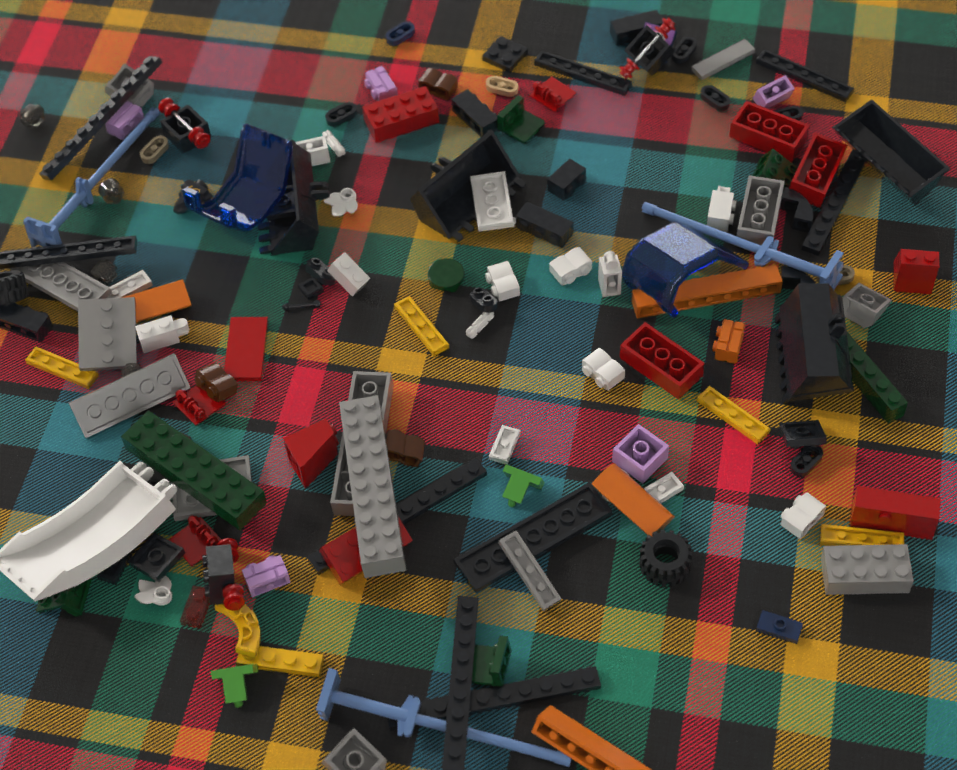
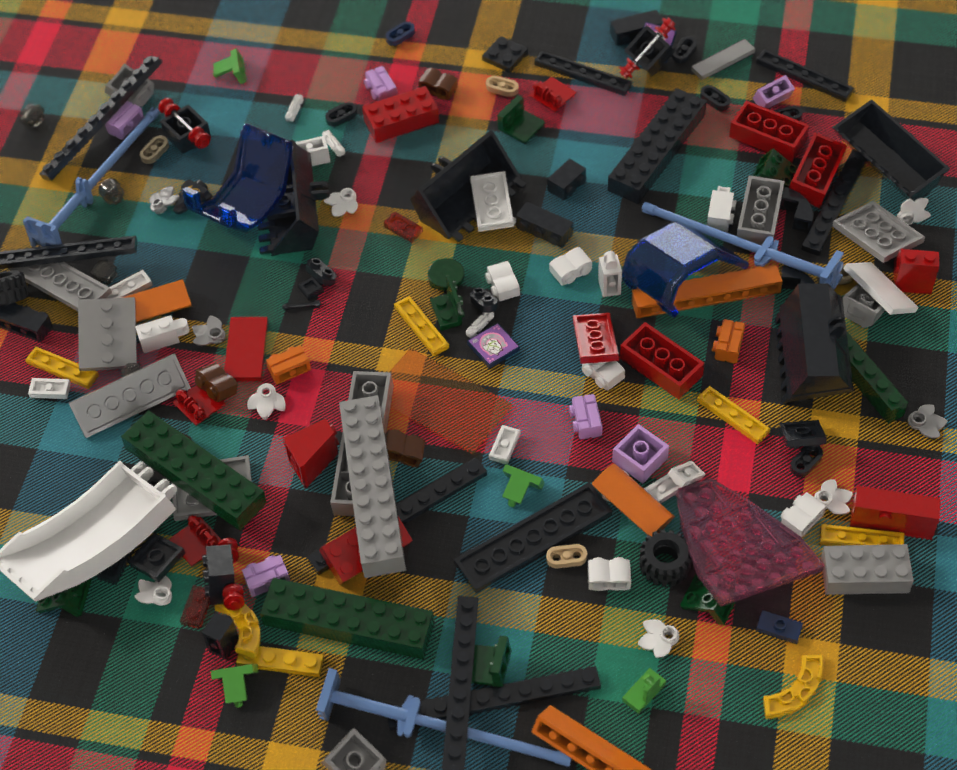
white brick [327,252,370,297] -> none
black brick [451,89,498,137] -> none
light grey plate [498,531,561,611] -> none
none -> white plate [28,378,71,399]
none -> light grey plate [149,186,180,214]
none -> light grey plate [192,315,226,346]
none -> black brick [202,612,239,660]
none -> bright green piece [213,48,247,84]
none -> white plate [247,383,286,420]
none -> dark green brick [260,578,435,660]
none -> orange brick [266,345,311,385]
none -> white axle [285,94,304,123]
none -> clear red plate [383,211,423,243]
none -> clear orange piece [389,348,512,455]
none -> dark green bracket [430,275,464,331]
none -> tile [467,323,520,369]
none -> tan plate [546,544,587,568]
none -> lavender brick [569,394,603,440]
none -> red tile [573,313,619,364]
none -> white brick [588,557,631,591]
none -> black brick [608,88,707,204]
none -> bright green piece [622,668,666,714]
none -> white plate [638,619,679,658]
none -> white plate [668,461,705,488]
none -> clear pink piece [676,478,825,606]
none -> dark green bracket [680,573,741,625]
none -> yellow tile [763,654,824,719]
none -> white plate [814,479,853,515]
none -> light grey plate [832,201,925,263]
none -> white tile [844,262,918,315]
none -> white plate [897,198,931,225]
none -> light grey plate [908,404,948,438]

